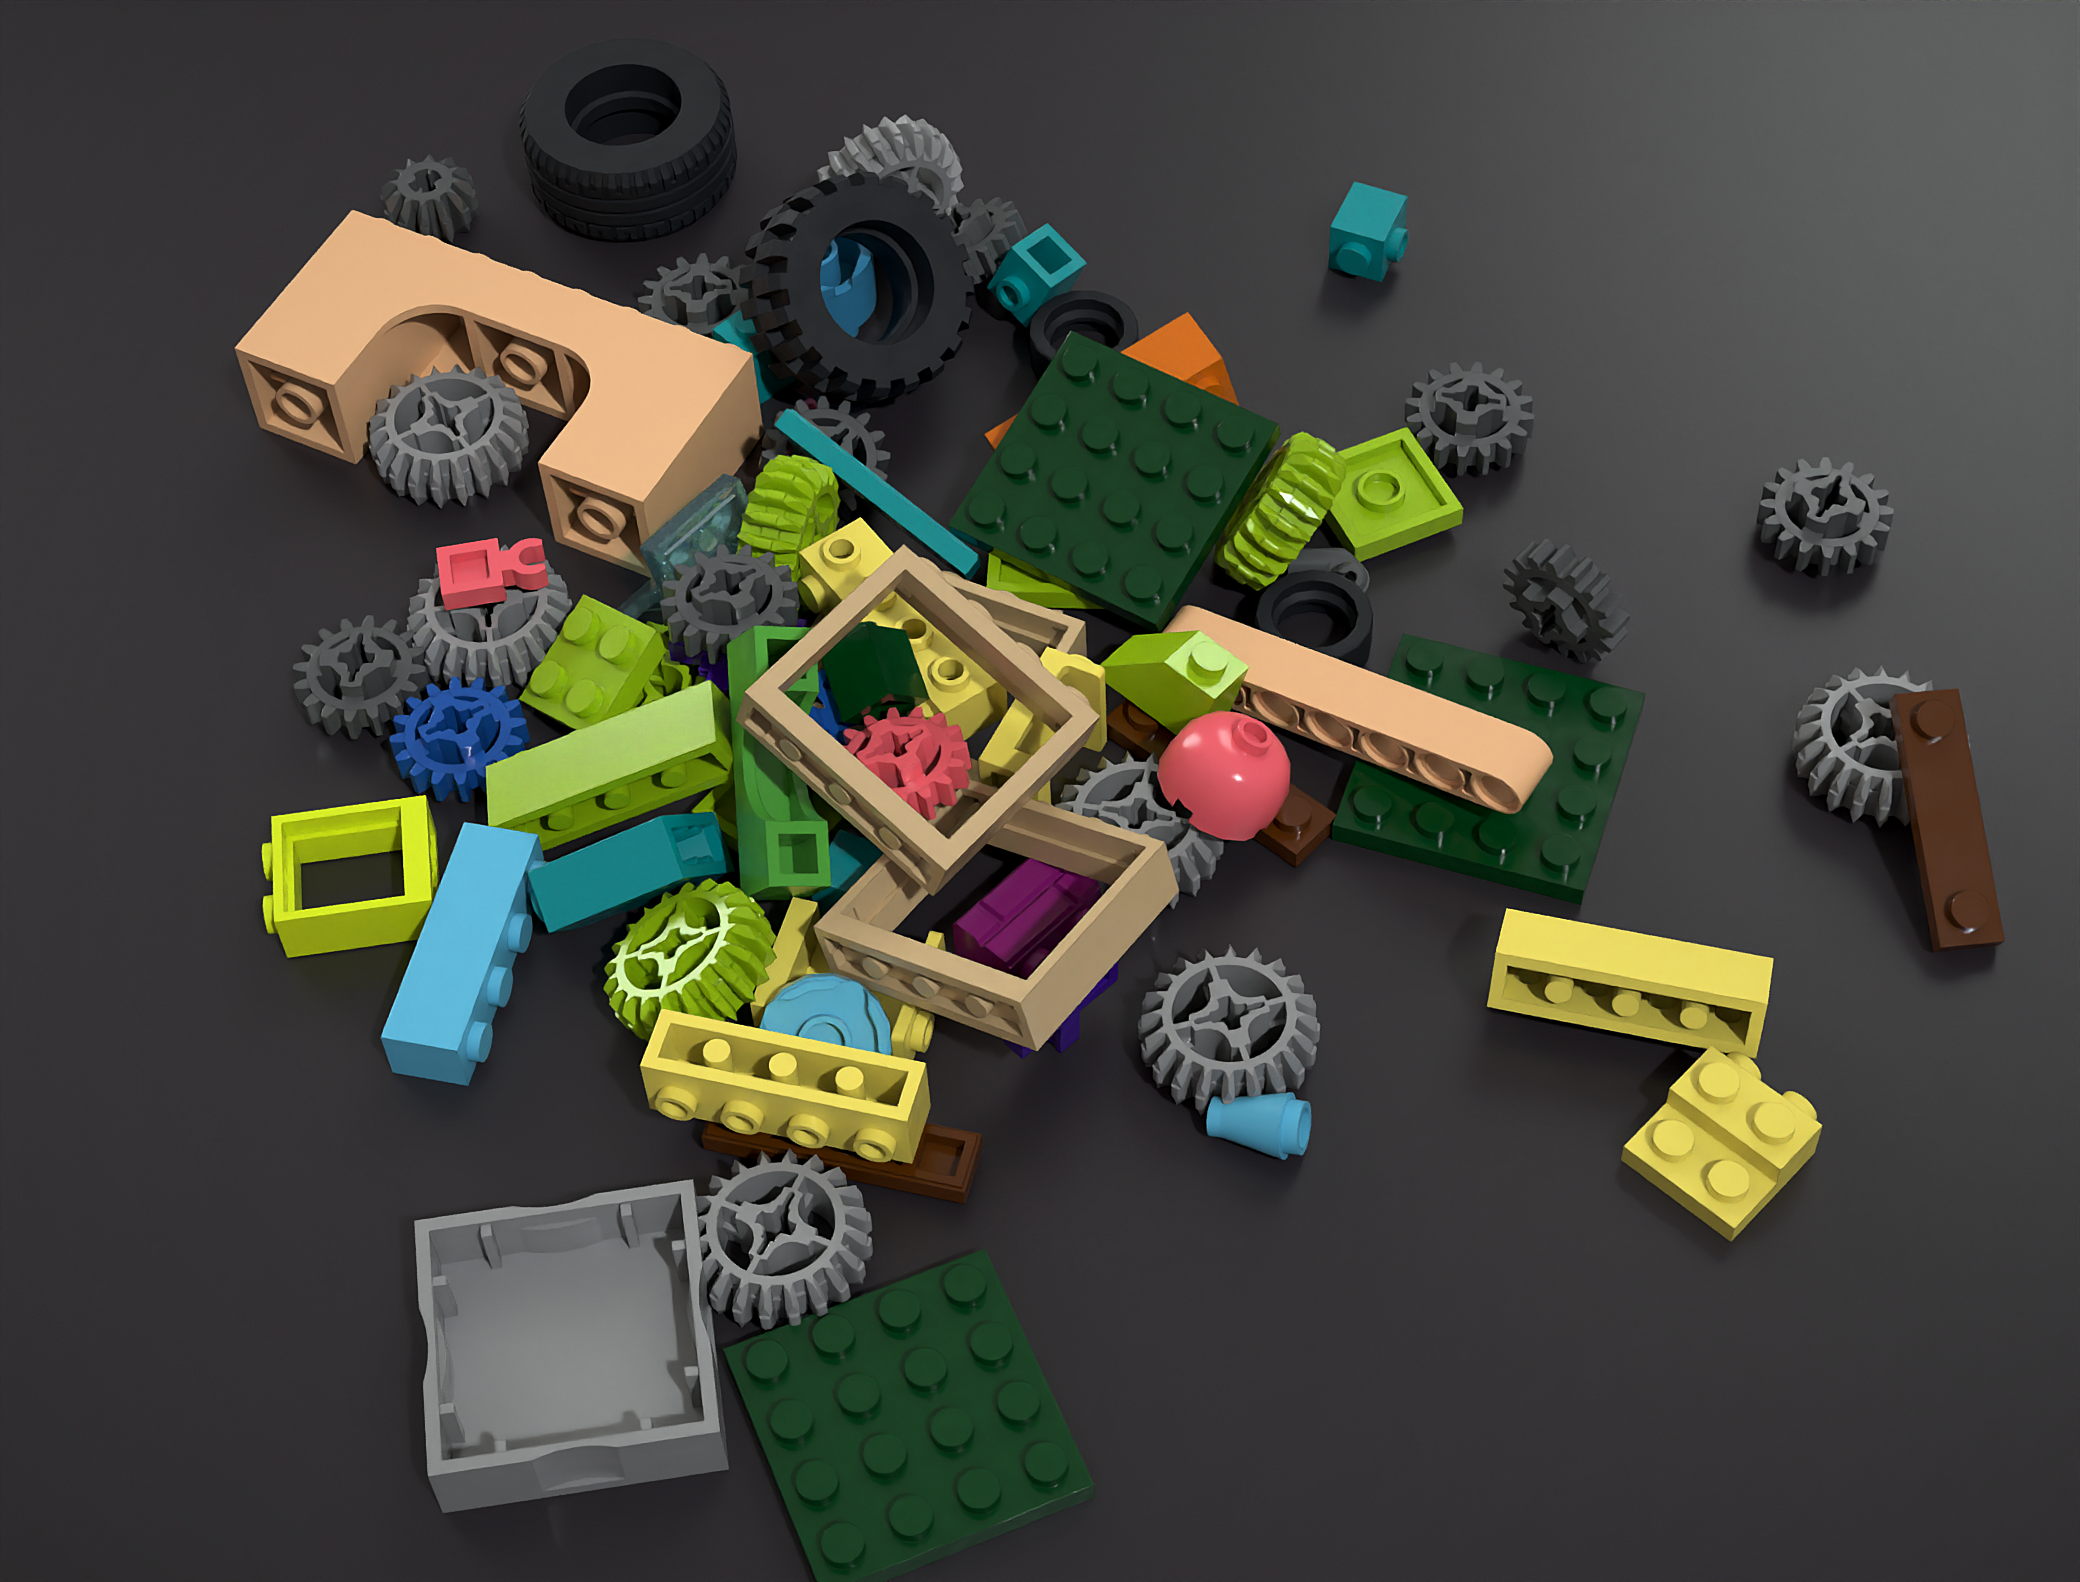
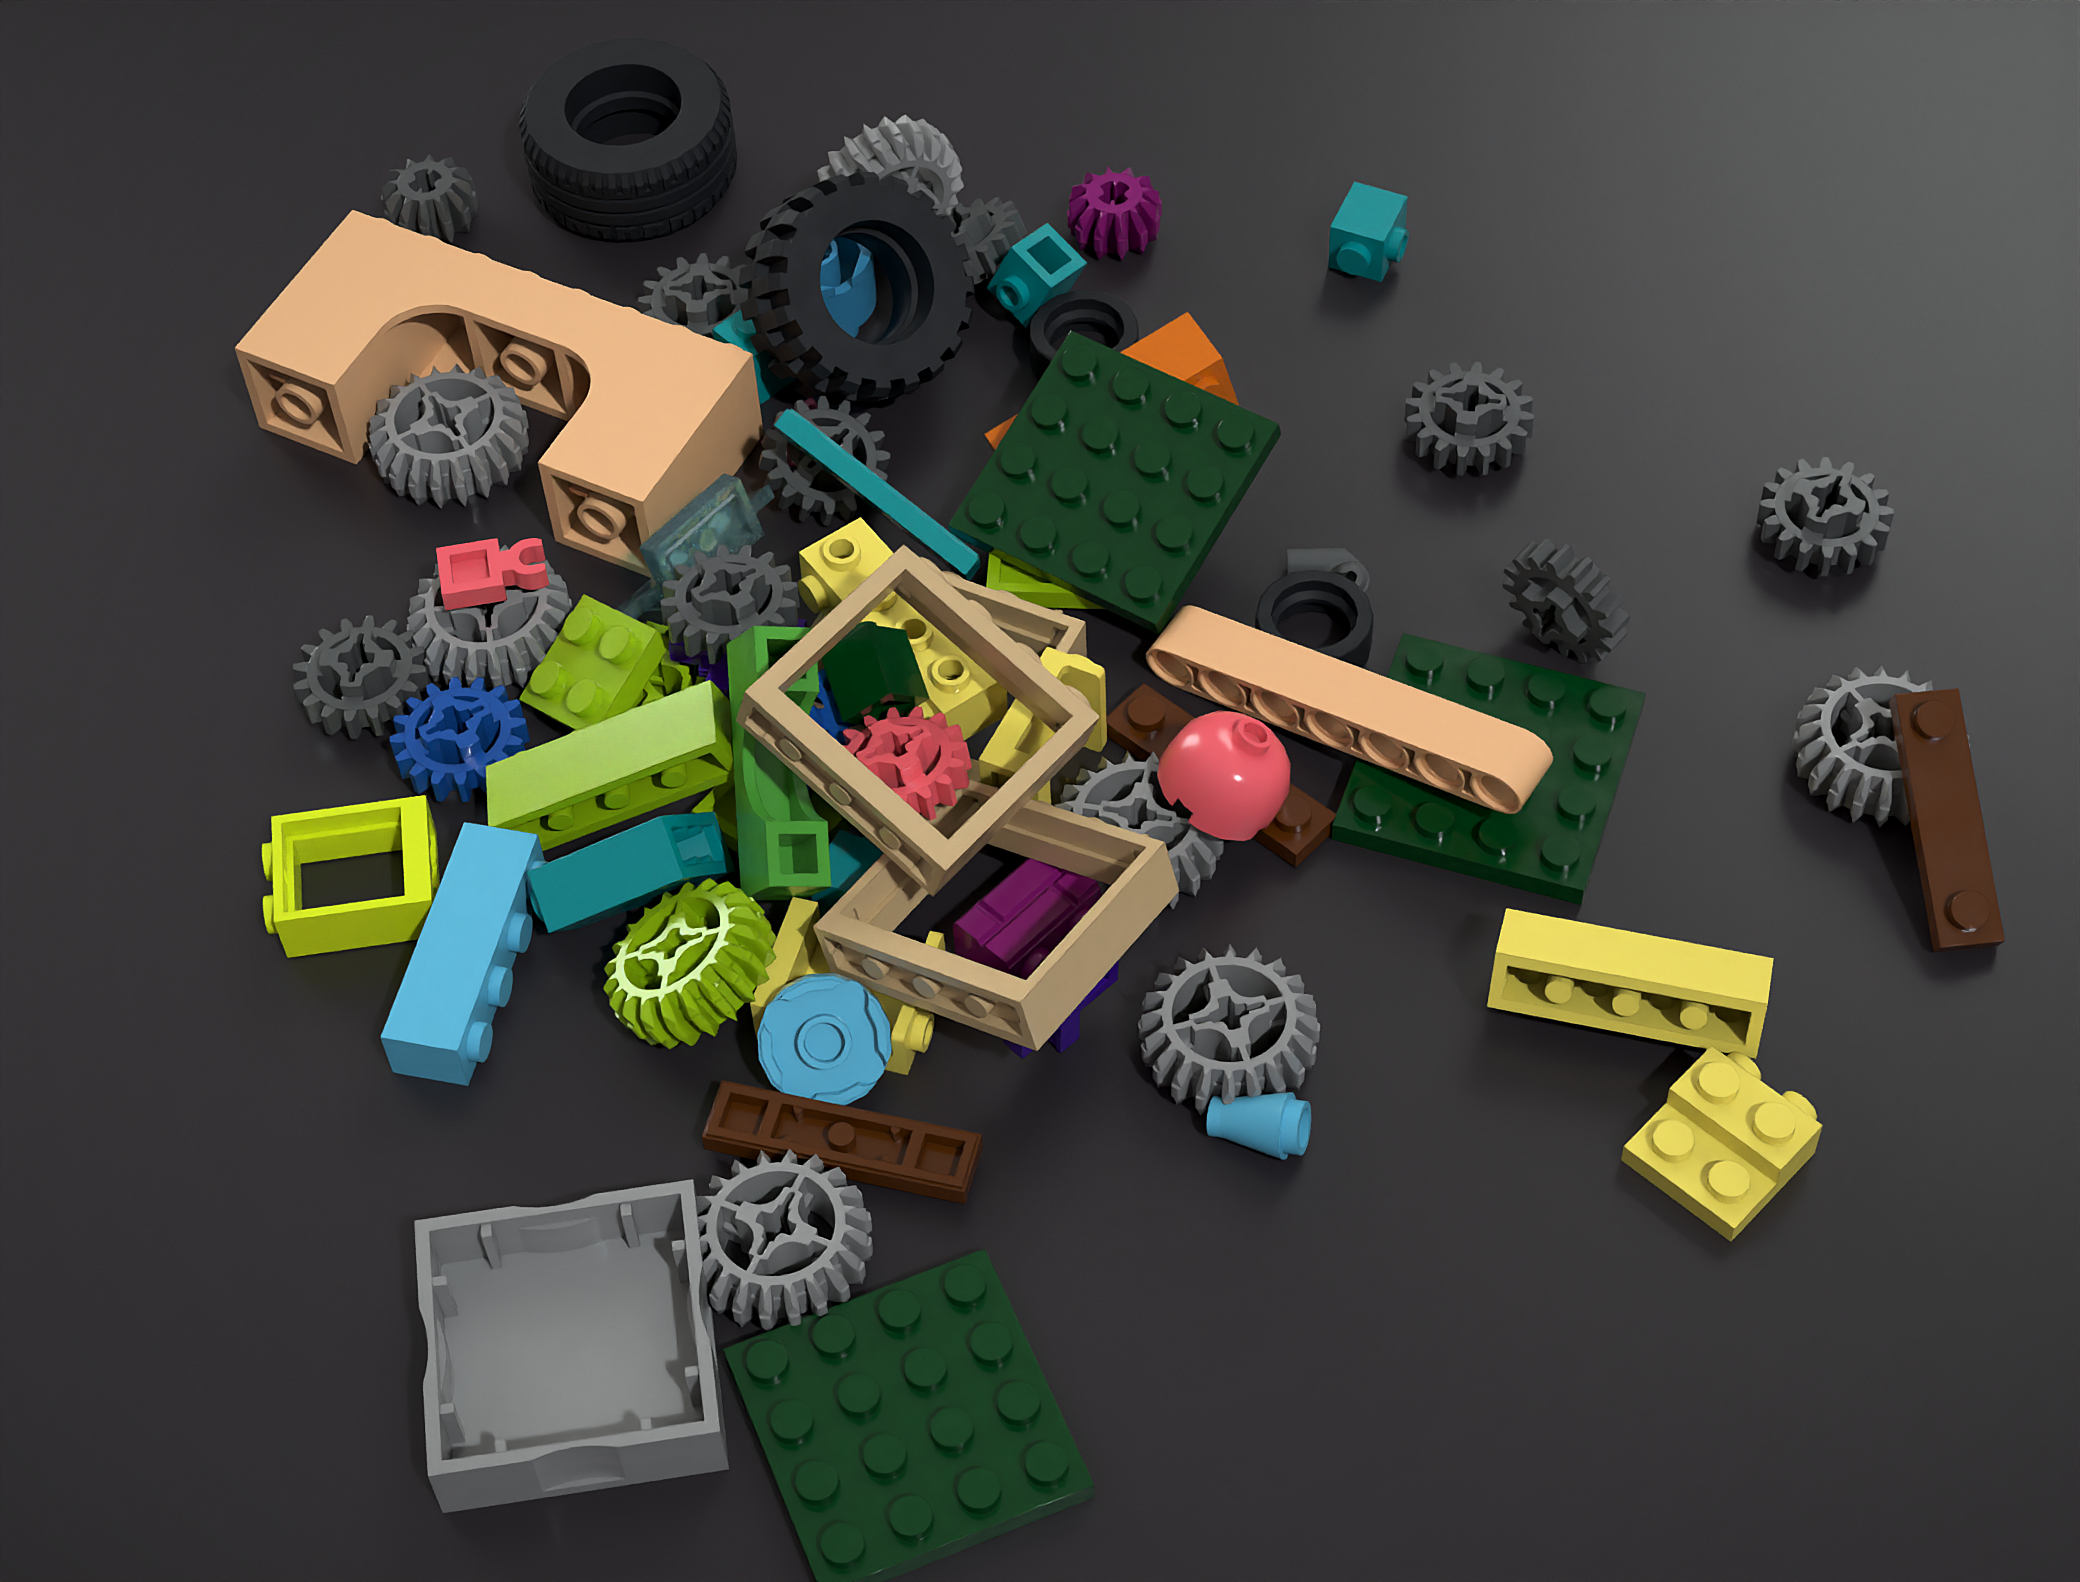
light yellow brick [640,1009,931,1164] -> none
lime gear [736,455,841,619] -> none
lime slope [1100,630,1249,735] -> none
lime gear [1214,431,1346,591] -> none
lime plate [1324,427,1464,562] -> none
none -> magenta gear [1067,166,1162,260]

